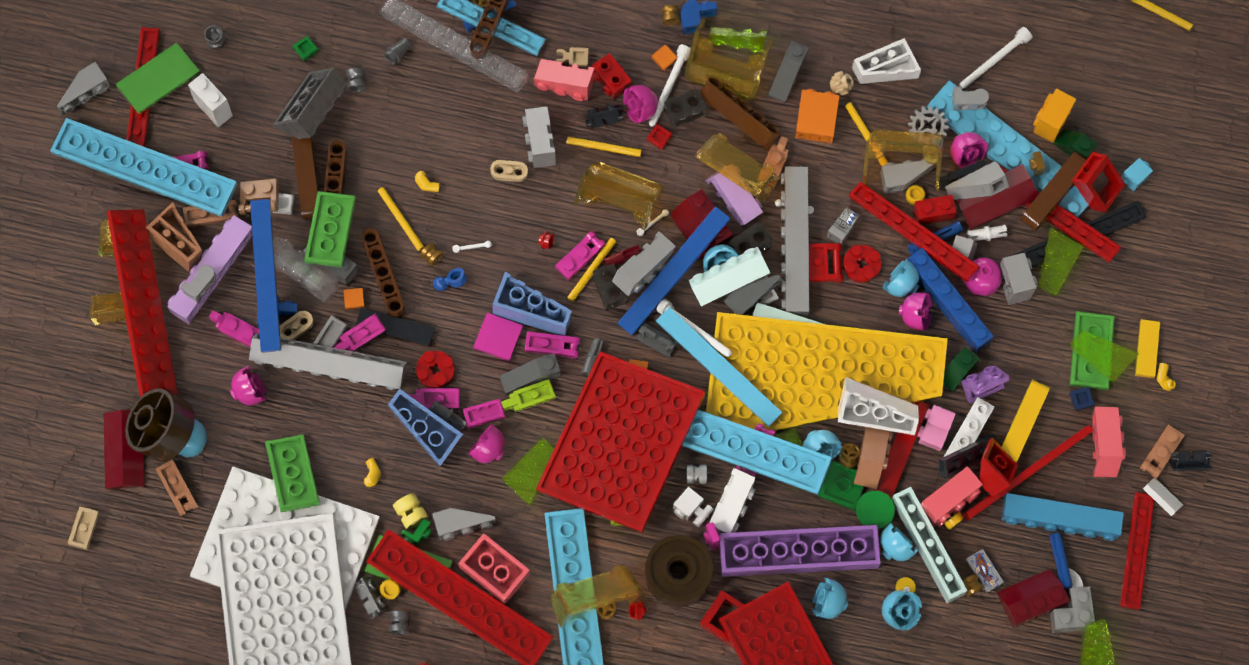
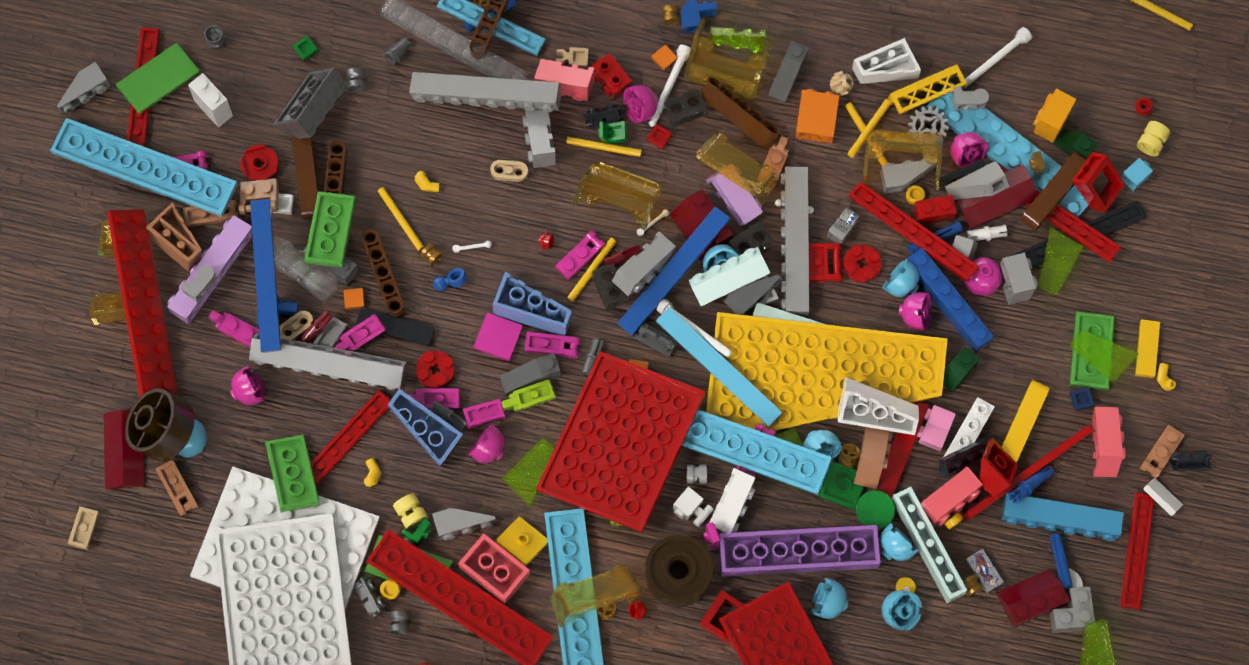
medium lavender bracket [961,366,1010,403] -> none
none -> red plate [240,145,279,181]
none -> dark red axle [300,310,333,343]
none -> red tile [310,390,391,486]
none -> light grey brick [409,72,562,112]
none -> yellow plate [495,516,548,567]
none -> green bracket [598,121,628,144]
none -> yellow bar [848,99,891,158]
none -> yellow fence [888,65,967,115]
none -> blue pin [1008,465,1054,503]
none -> red plate [1135,98,1153,116]
none -> light yellow wheel [1137,121,1170,157]

